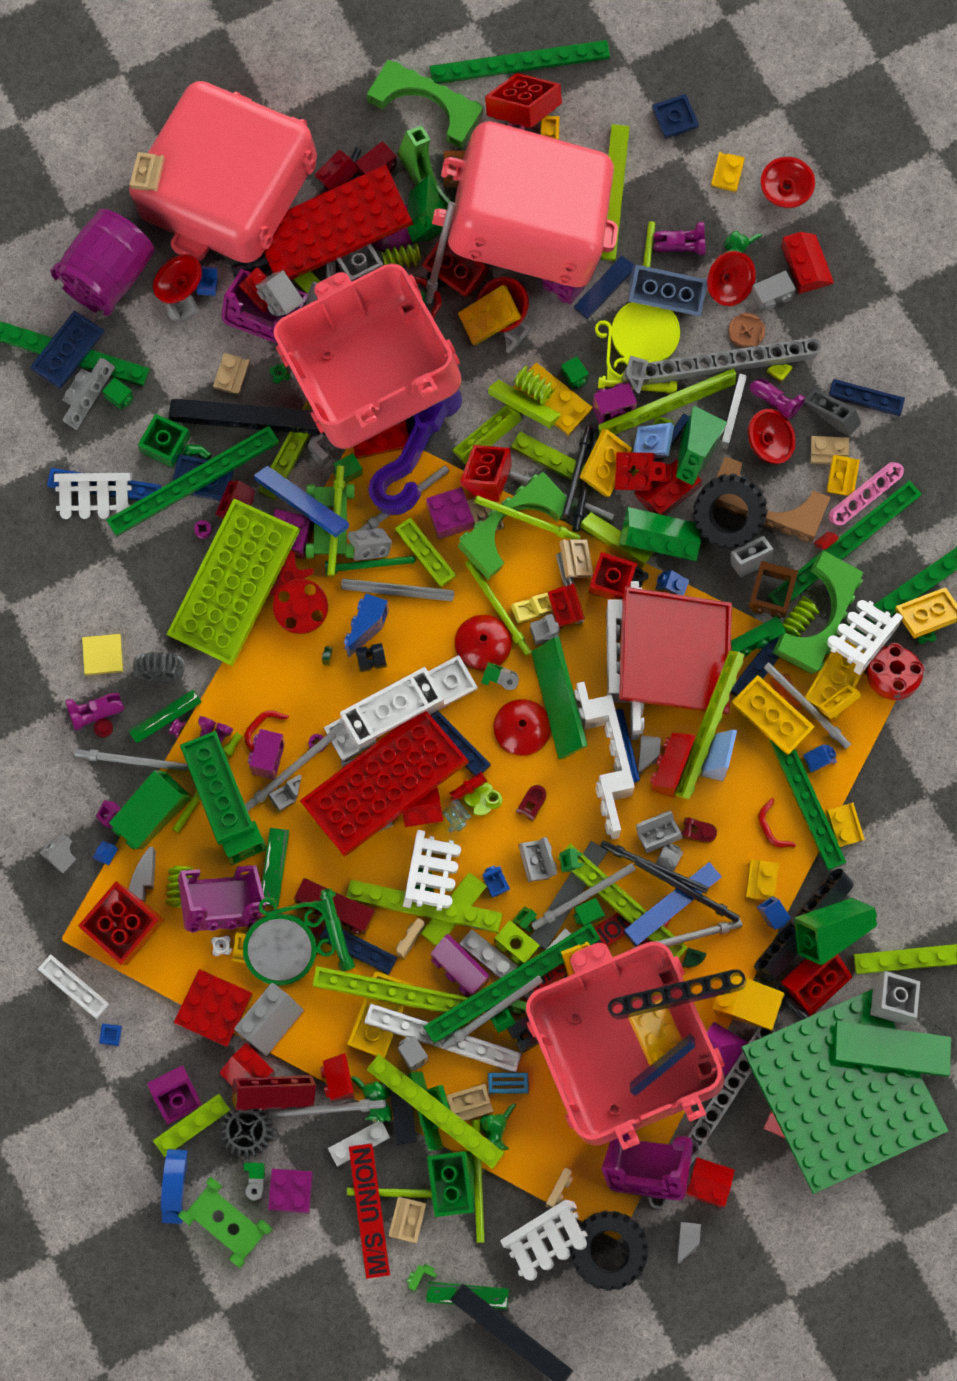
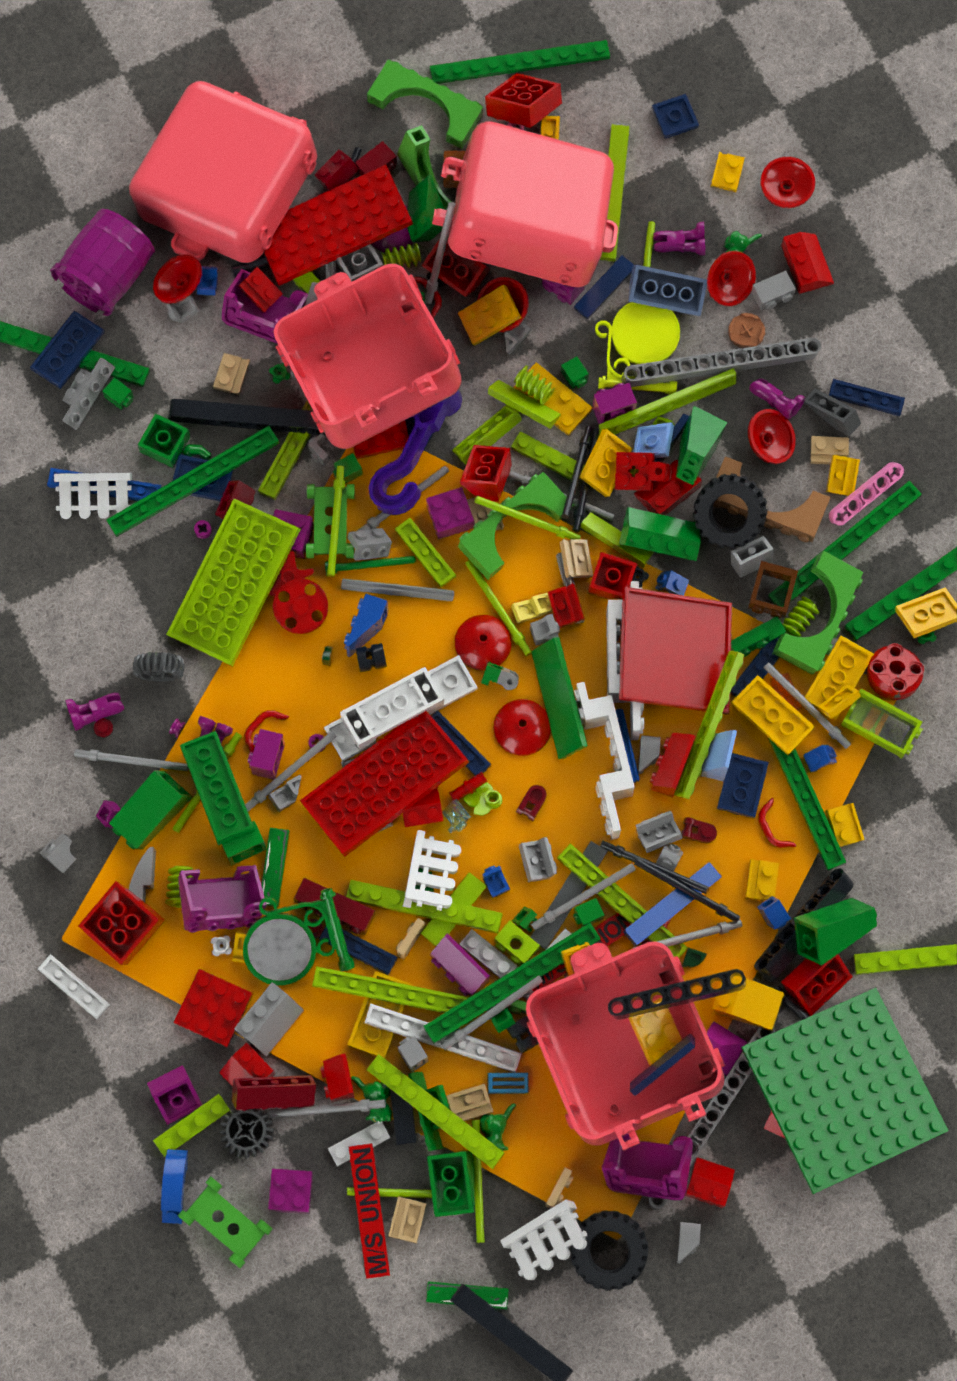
light yellow tile [82,634,124,676] -> none
blue plate [93,841,119,865] -> none
blue tile [99,1023,122,1046] -> none
green tile [128,690,202,743] -> none
tan plate [130,152,165,192] -> none
leg [244,1163,265,1201] -> none
blue tile [254,466,349,538] -> none
light grey brick [256,270,304,317] -> none
bright green bracket [406,1264,437,1292] -> none
green tile [559,848,583,872] -> none
light grey slope [625,356,648,394] -> none
white tile [720,374,746,449] -> none
neon yellow tile [767,364,793,382] -> none
red tile [813,531,839,550] -> none
white fence [827,600,903,675] -> none
green tile [834,1021,951,1077] -> none
light grey brick [870,971,920,1025] -> none
none -> dark blue plate [717,753,769,819]
none -> door [841,689,923,759]

